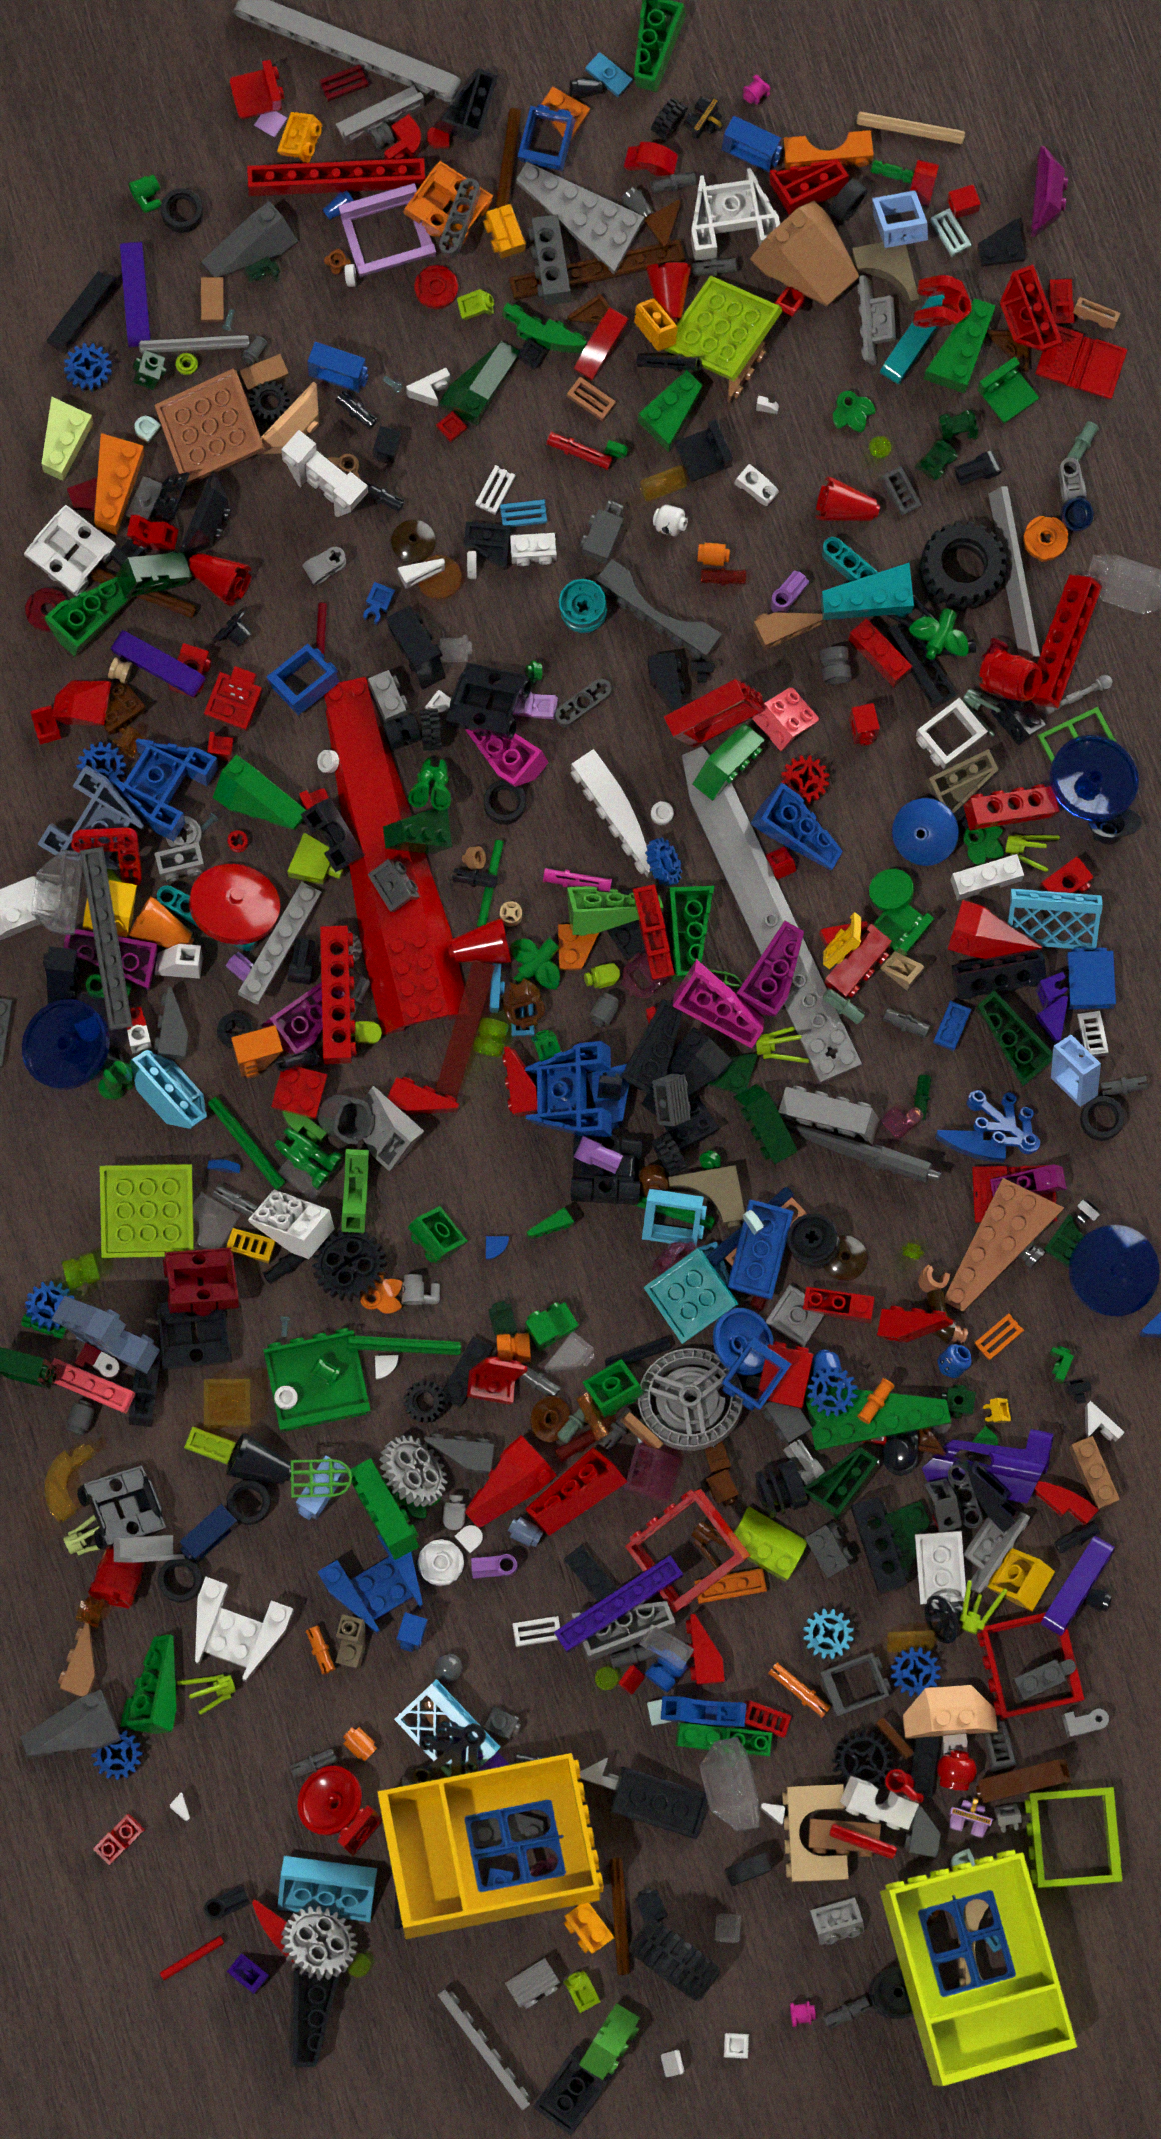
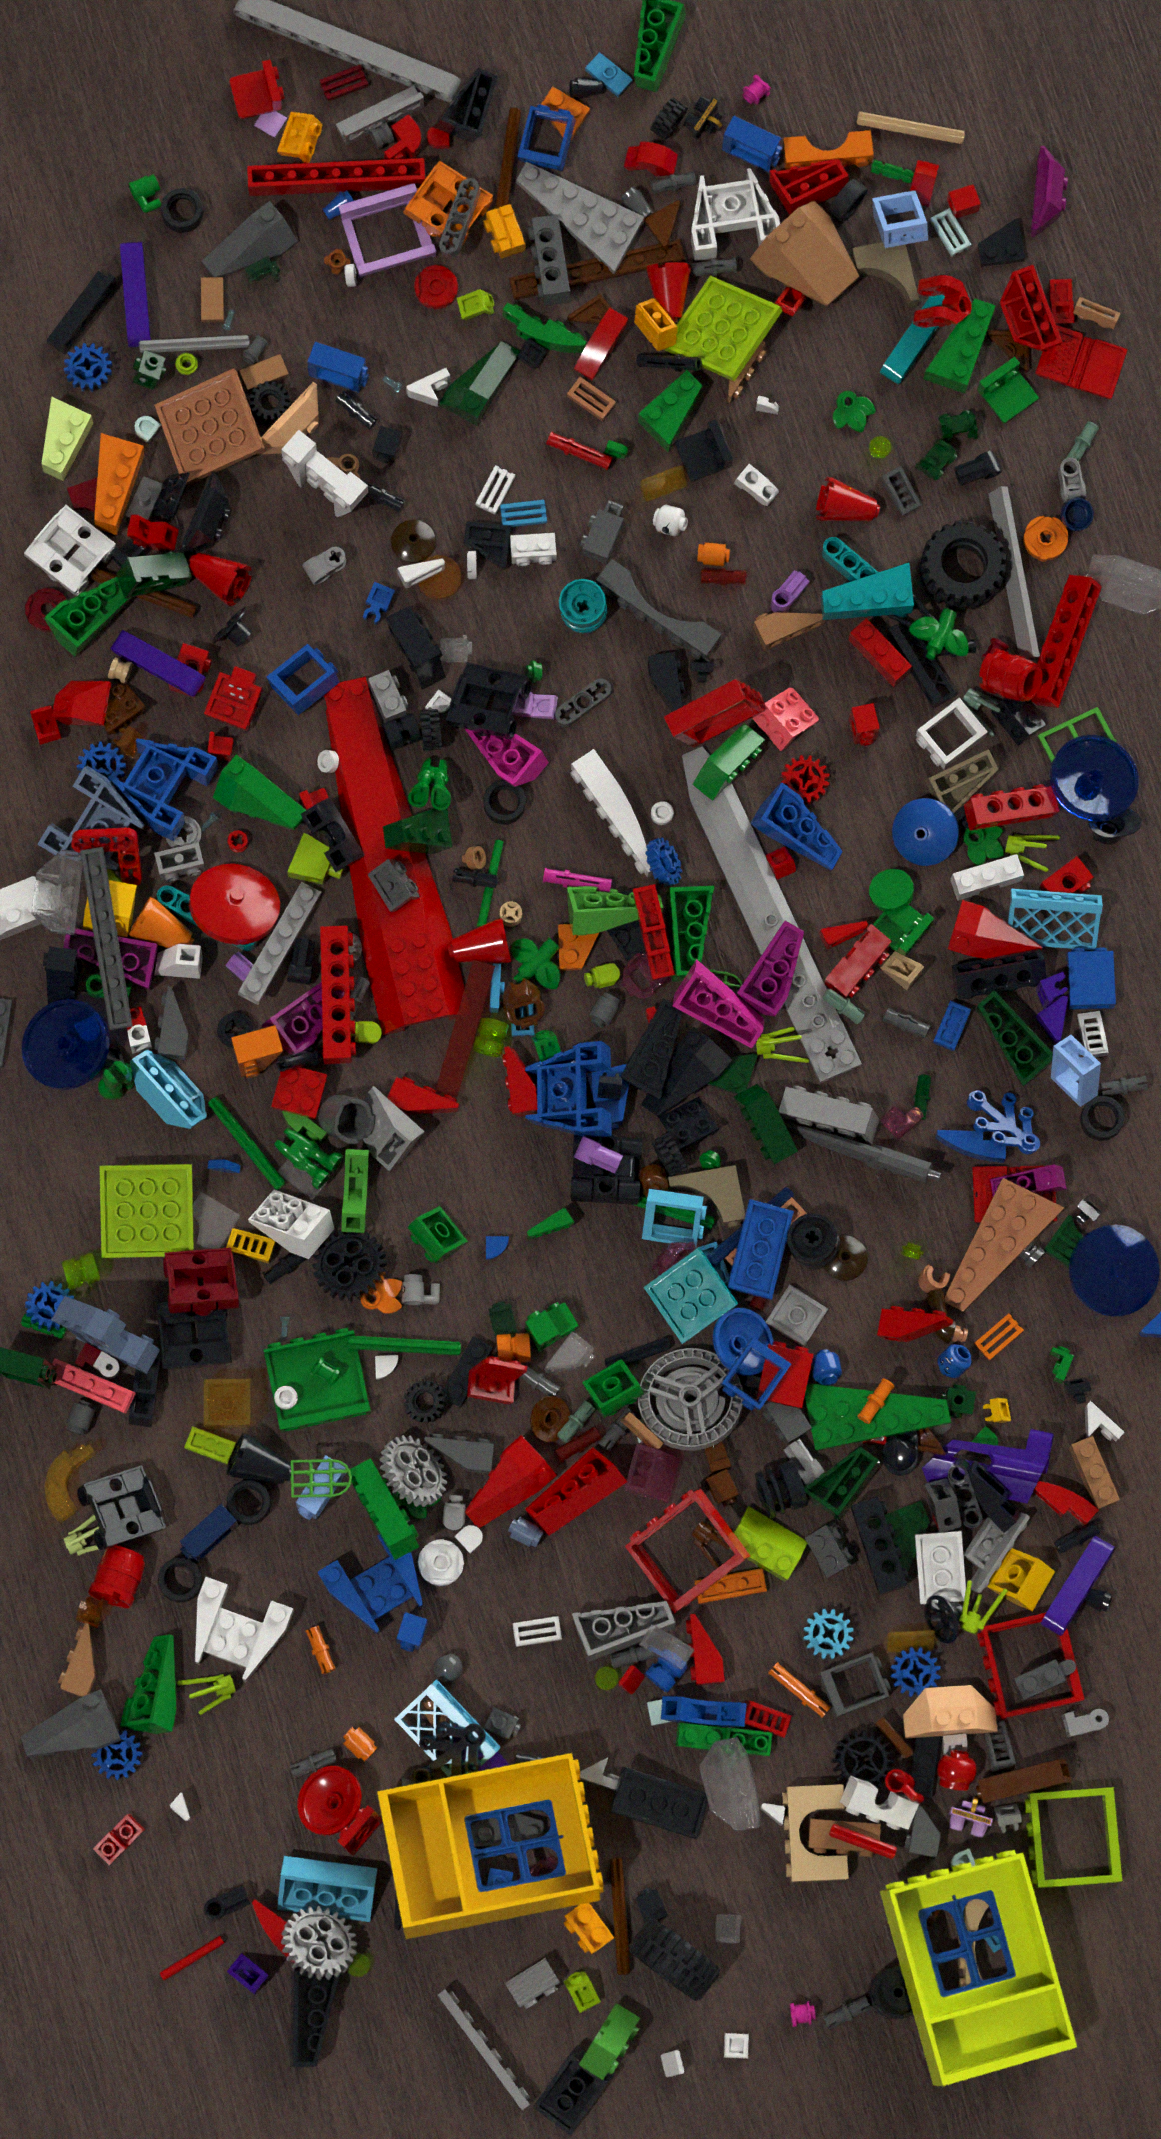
light grey panel [114,1535,185,1562] -> none
dark grey pin [212,1185,259,1218] -> none
dark red piece [316,603,327,656] -> none
dark tan slope [335,1614,366,1669] -> none
red tile [436,411,467,443] -> none
medium lavender piece [471,1554,518,1579] -> none
dark purple plate [554,1556,683,1653] -> none
black plate [563,1545,618,1603] -> none
clear orange pin [576,1393,609,1441] -> none
dark grey brick [652,1074,691,1126] -> none
black tyre [725,1853,772,1886] -> none
light aqua tile [743,1210,764,1236] -> none
red slope [803,1287,875,1324] -> none
blue gear [808,1367,858,1417] -> none
light grey bracket [810,1898,864,1945] -> none
dark grey wheel [820,646,852,685] -> none
yellow wing [823,912,861,969] -> none
light grey bracket [857,275,896,365] -> none
light grey piece [1045,675,1112,714] -> none

